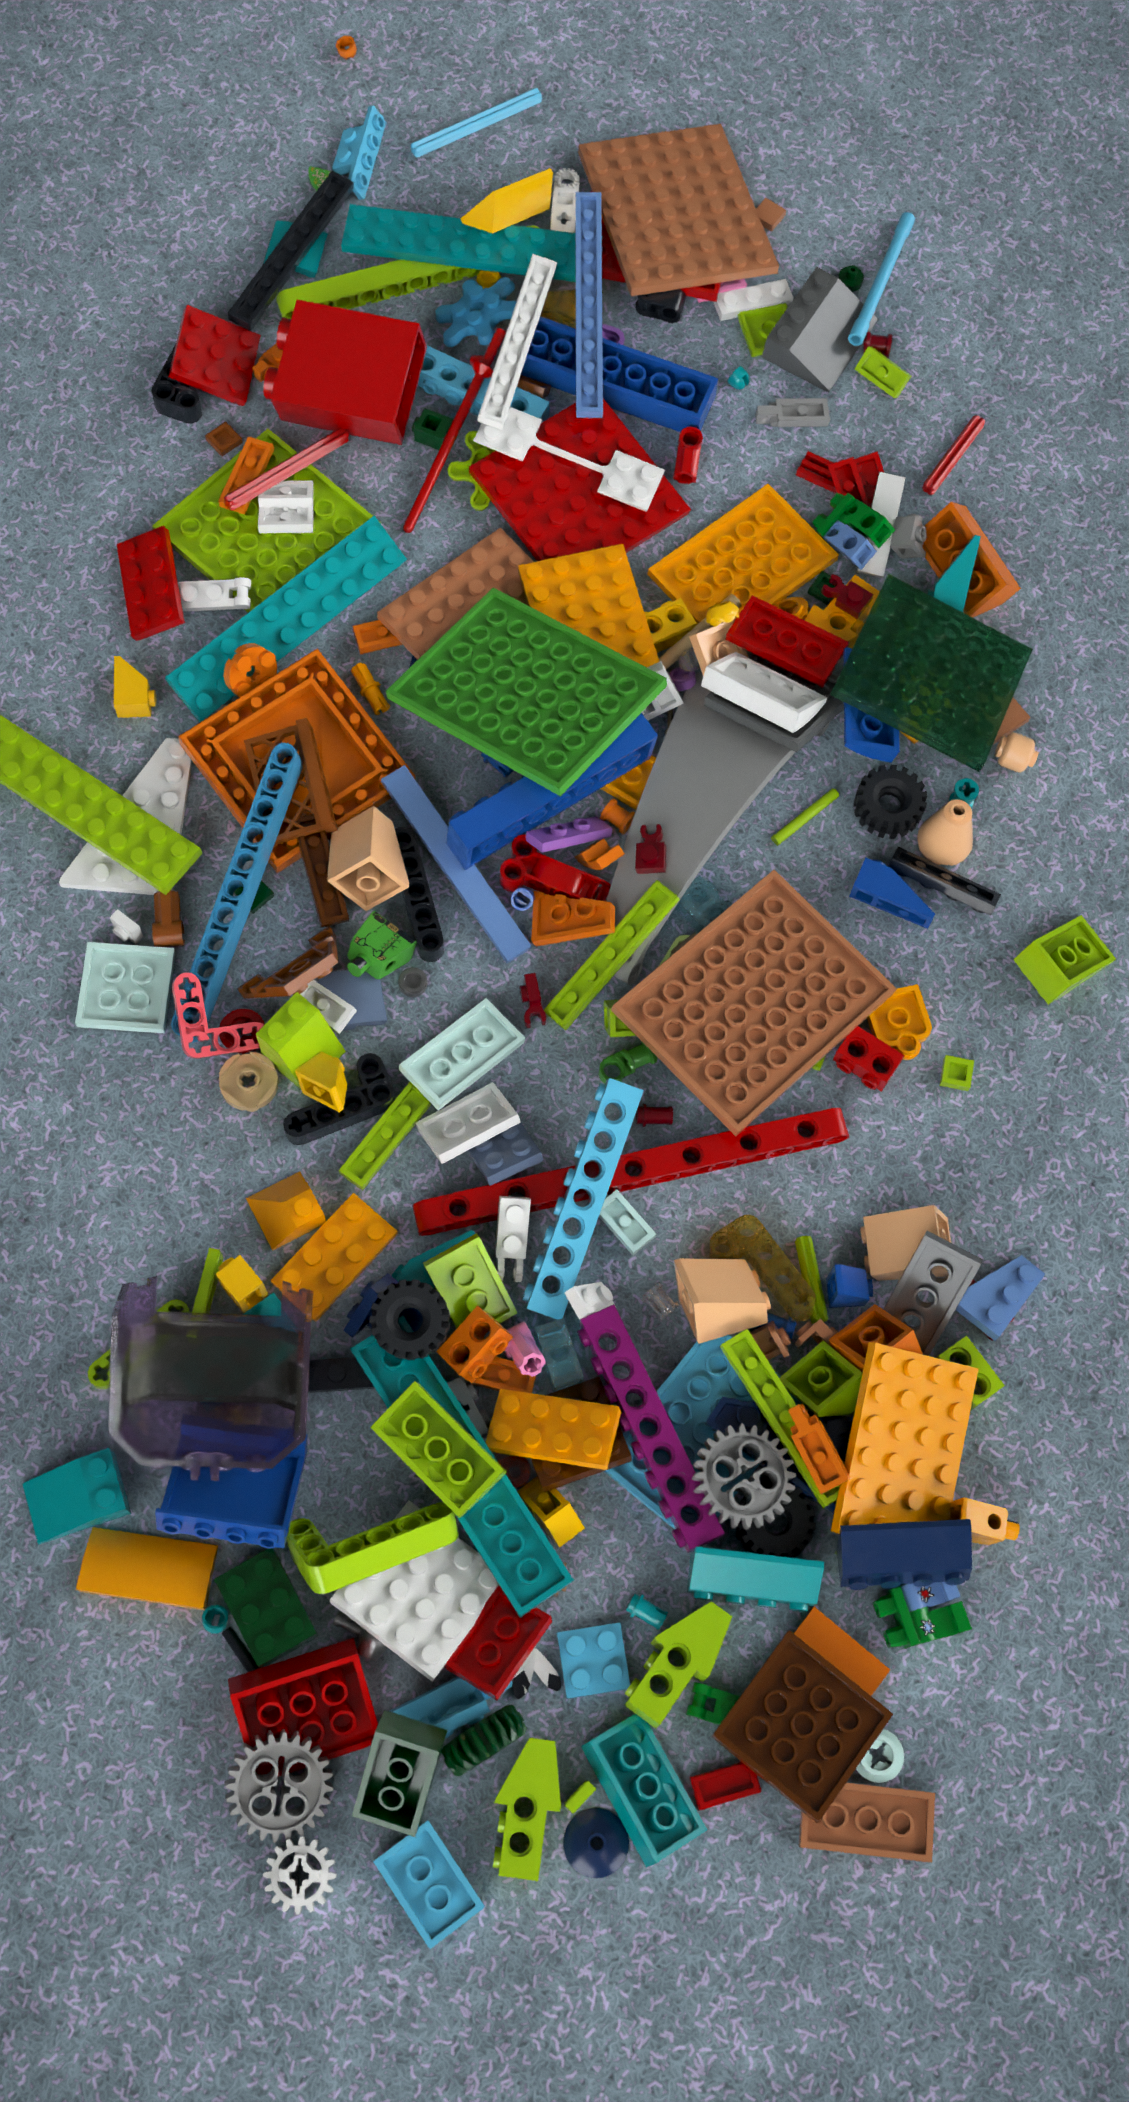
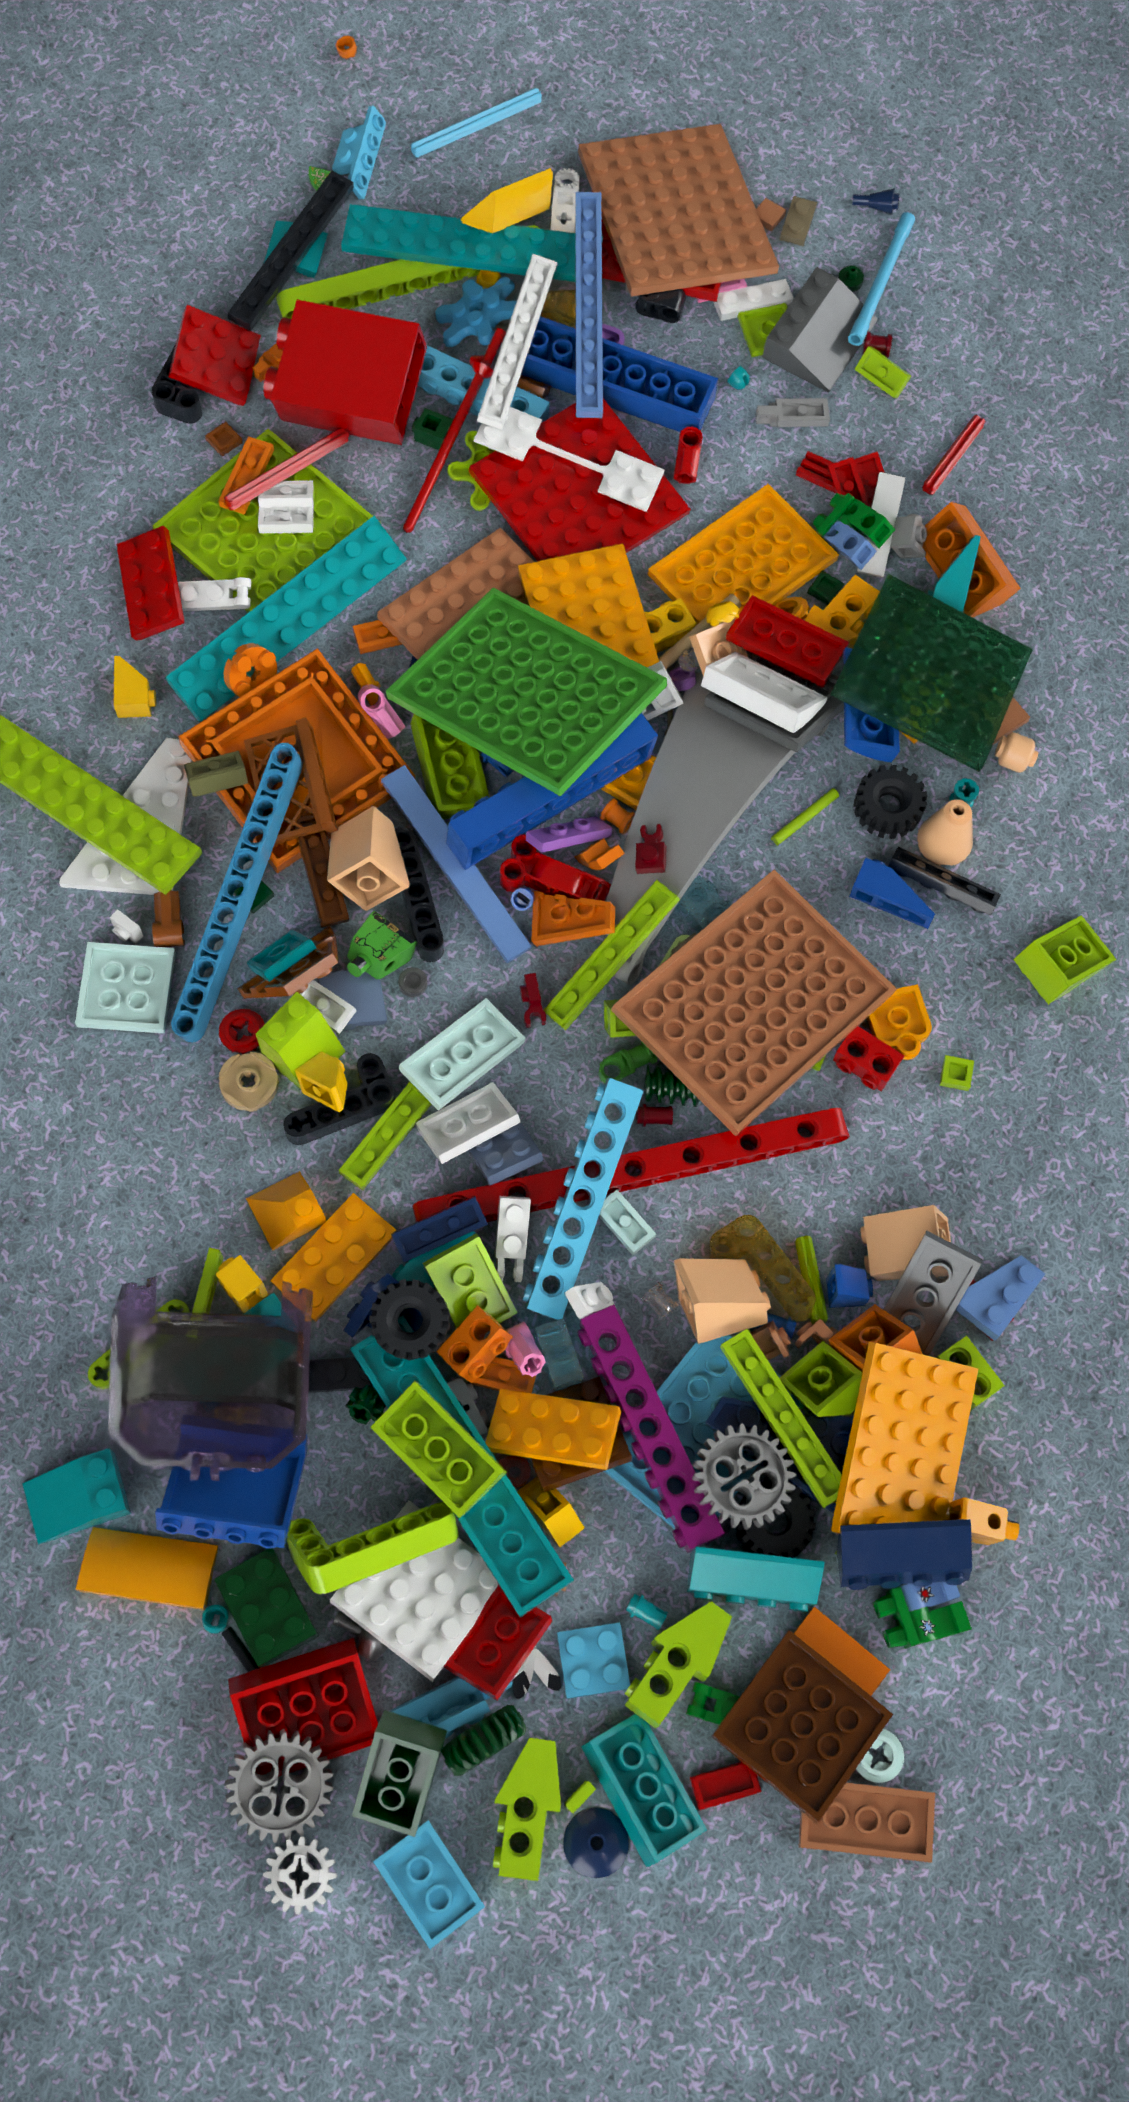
coral beam [172,972,264,1059] -> none
orange hinge [788,1404,851,1494] -> none
dark red plate [821,574,874,619] -> none
none -> olive slope [184,751,248,797]
none -> teal tile [247,930,316,982]
none -> dark green gear [345,1385,386,1425]
none -> bright pink piece [358,684,406,739]
none -> dark blue plate [391,1196,488,1262]
none -> lime slope [410,714,490,820]
none -> dark green piece [644,1064,700,1107]
none -> dark tan plate [780,196,817,246]
none -> dark blue cone [852,188,900,215]

